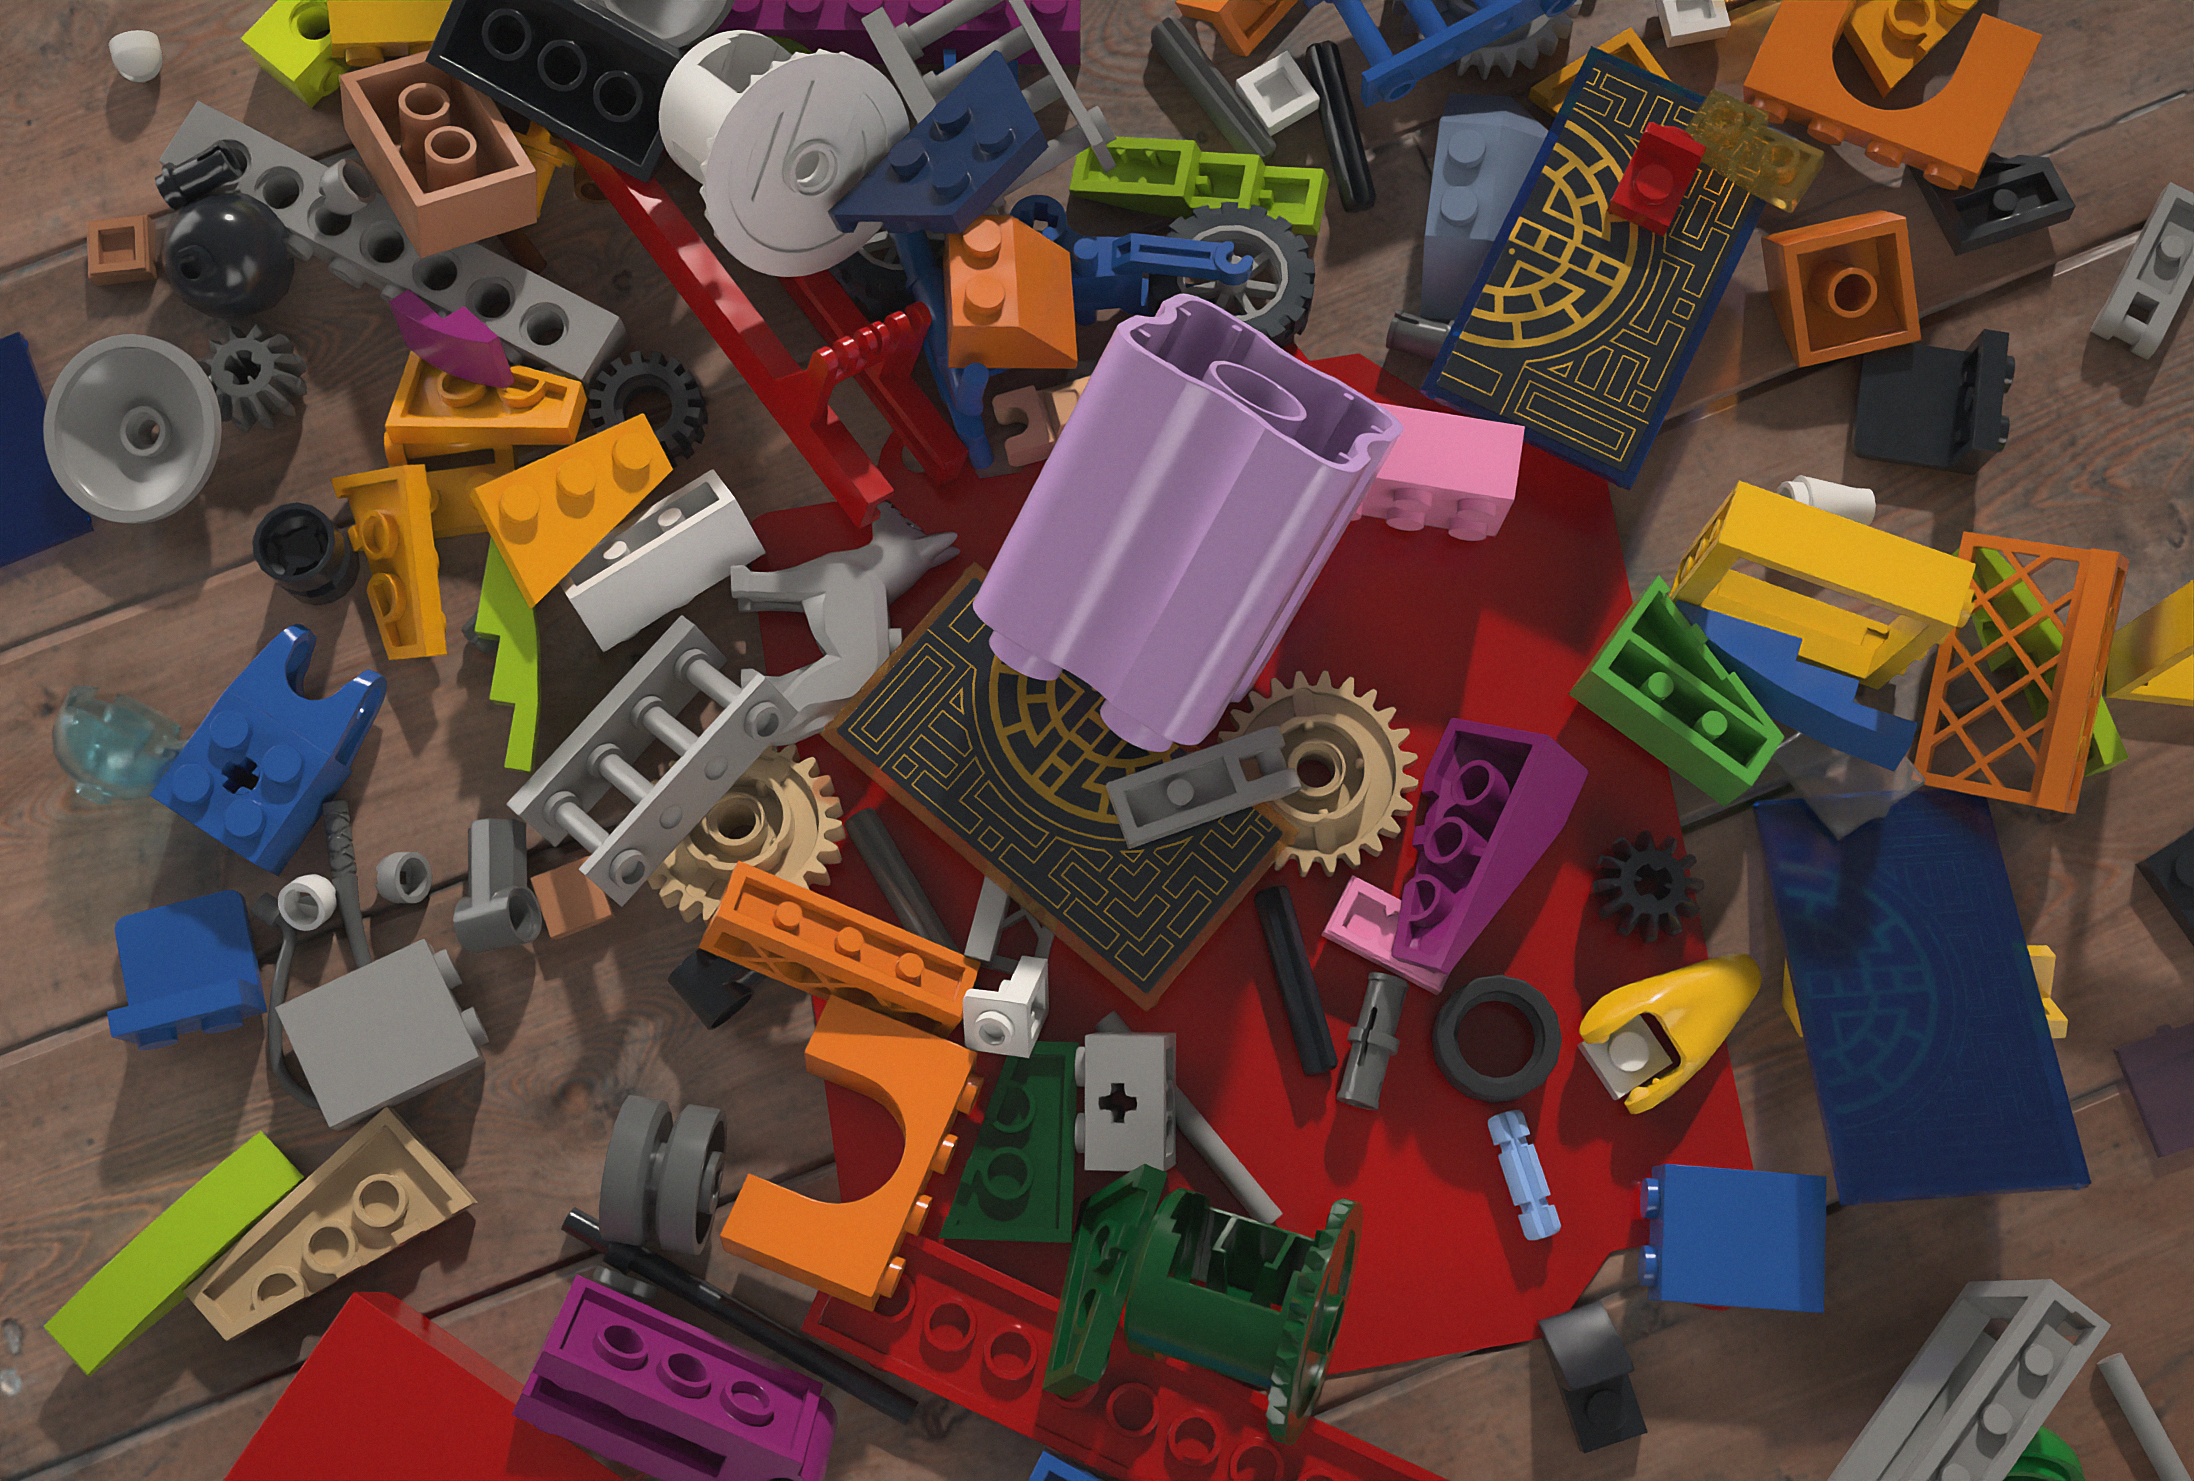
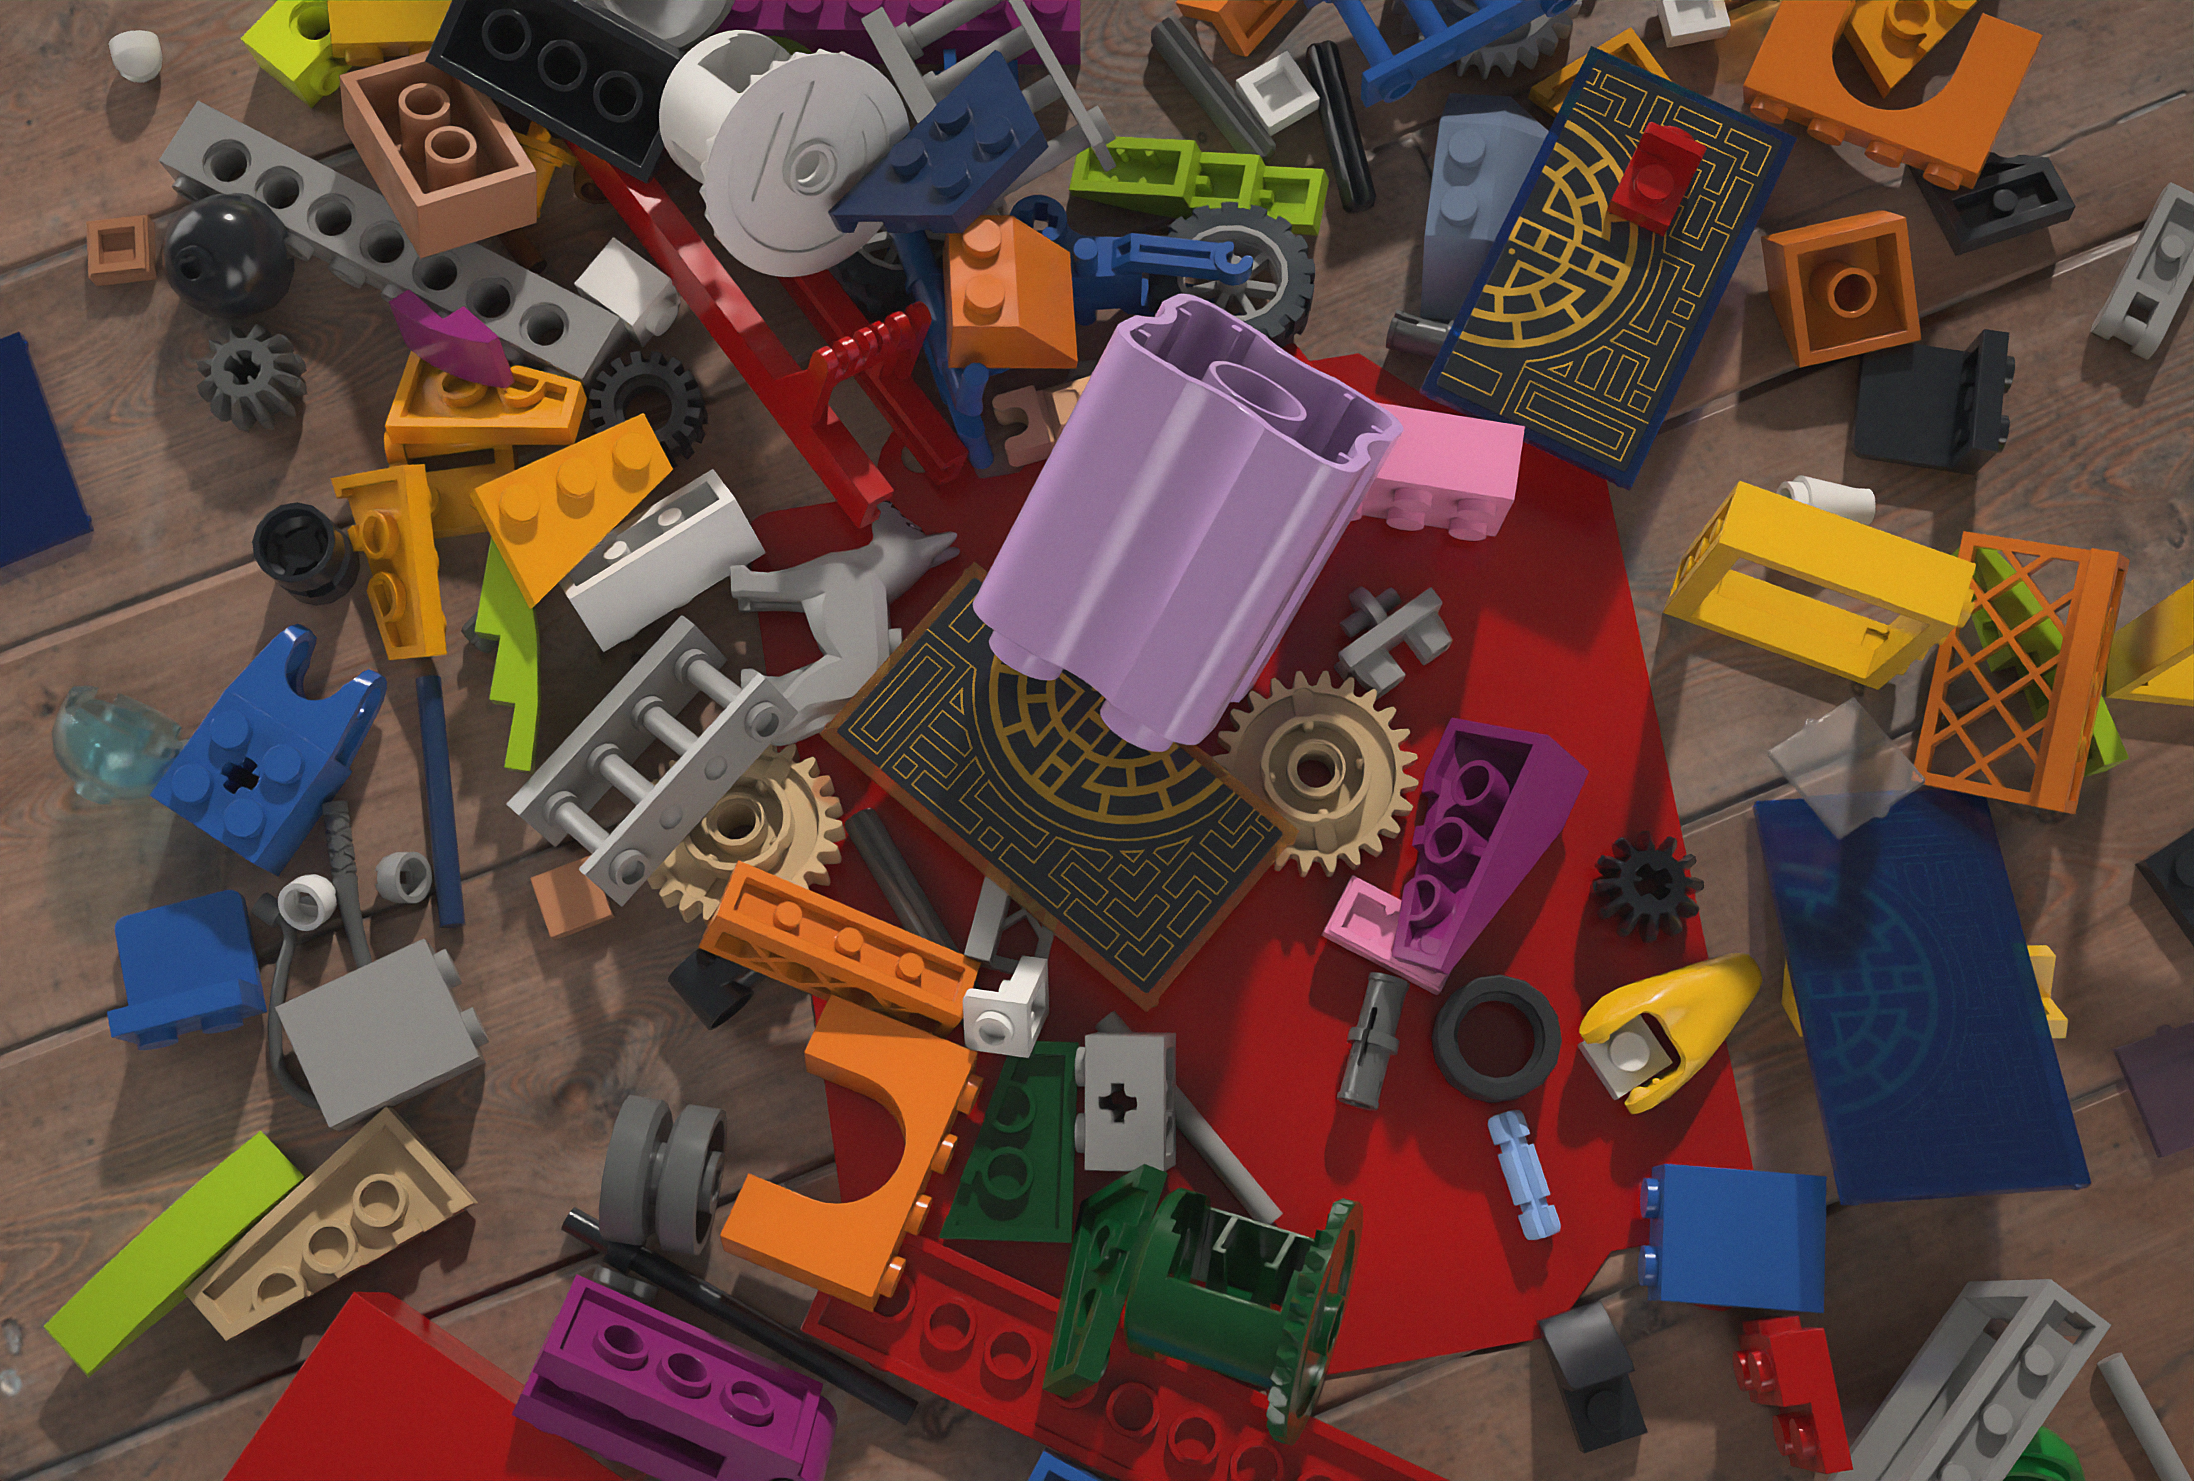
light grey dish [43,334,222,524] -> none
black pin [155,140,242,210] -> none
light grey hinge [318,158,376,215] -> none
dark grey piece [453,818,542,953] -> none
light grey plate [1106,726,1302,849] -> none
black axle [1254,885,1338,1076] -> none
bright green wedge [1568,575,1785,807] -> none
blue slope [1675,600,1917,772] -> none
clear yellow slope [1684,89,1825,214] -> none
none -> dark blue bar [415,675,466,928]
none -> white brick [574,237,681,348]
none -> light grey hips [1334,586,1453,700]
none -> red plate [1732,1315,1853,1474]

